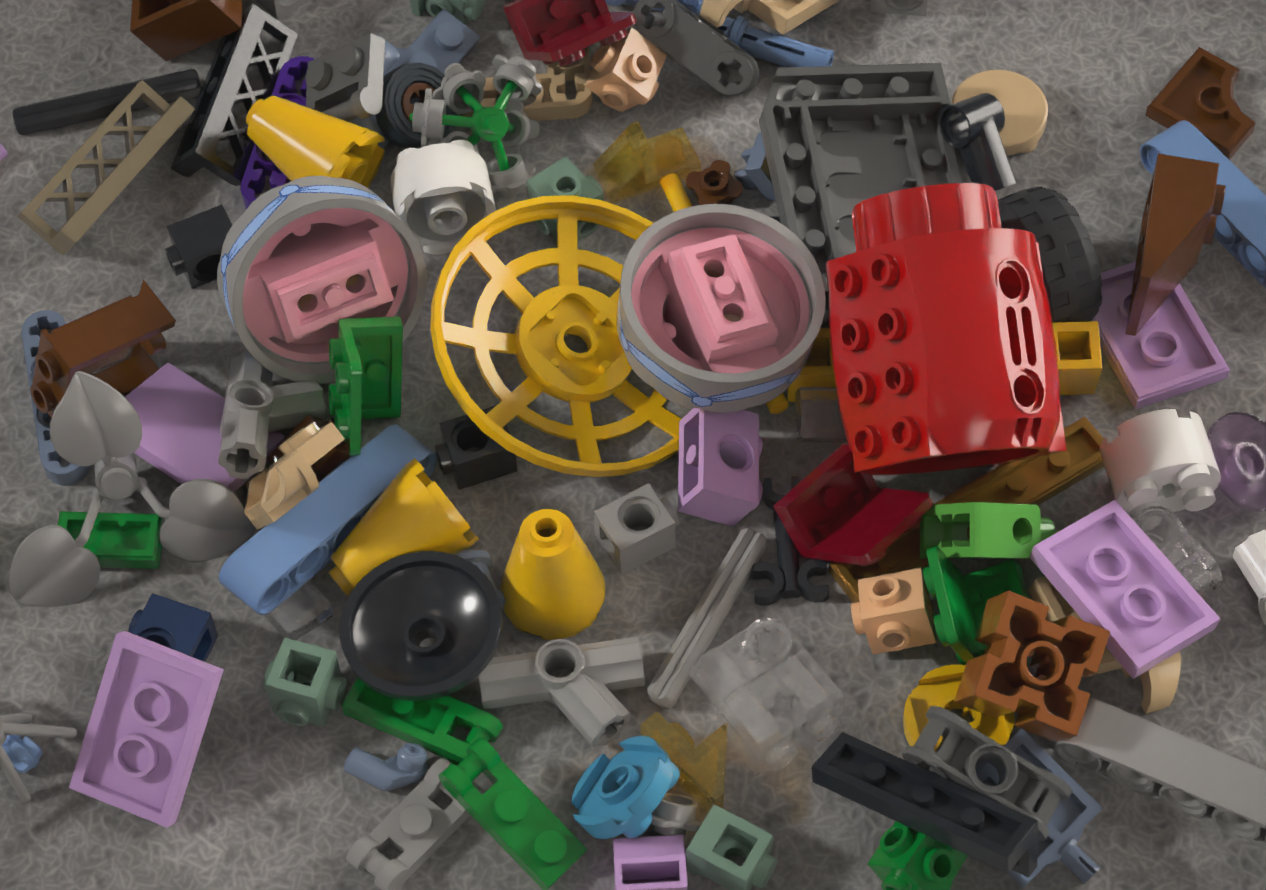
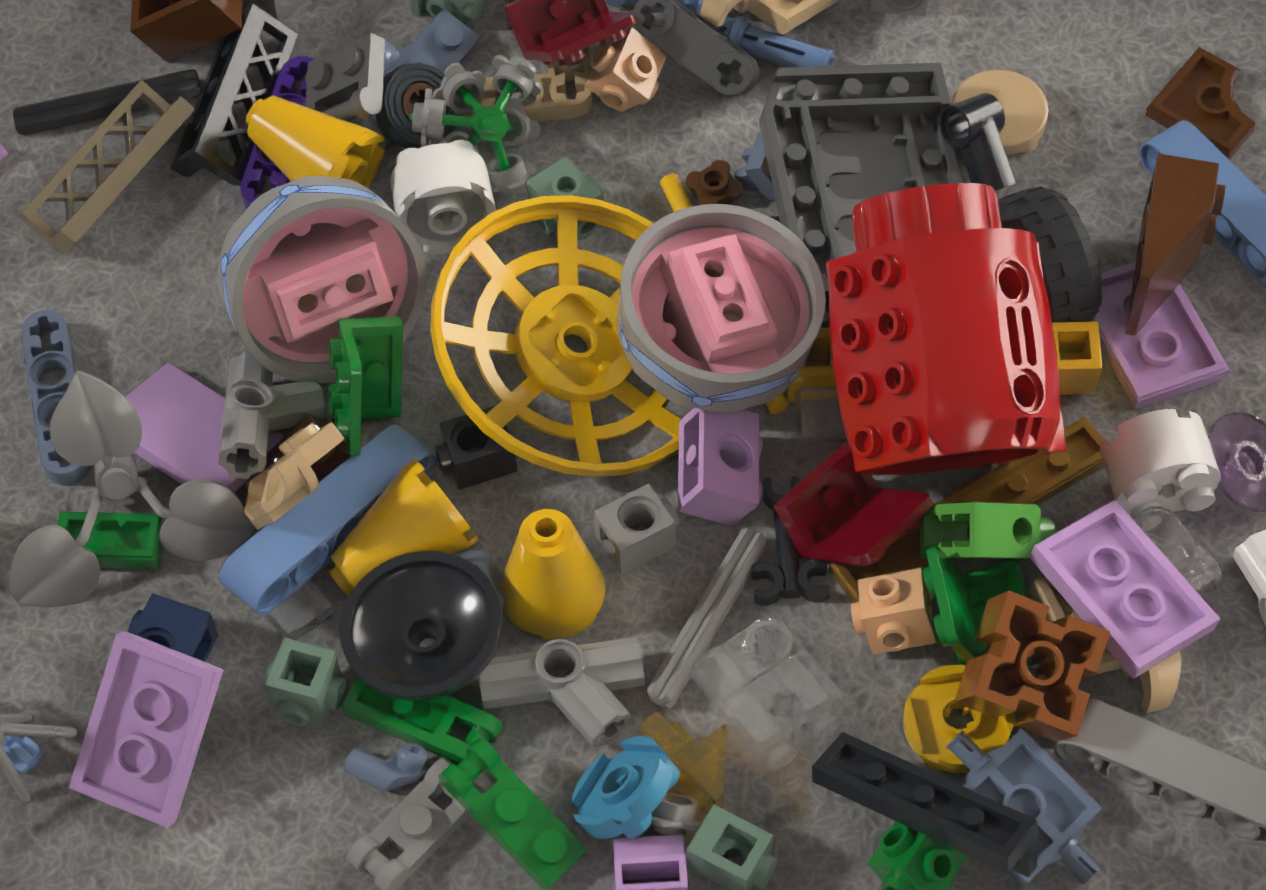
reddish brown window [30,279,176,418] -> none
black brick [165,204,232,289] -> none
clear yellow slope [593,121,701,204] -> none
dark grey piece [902,706,1072,842] -> none

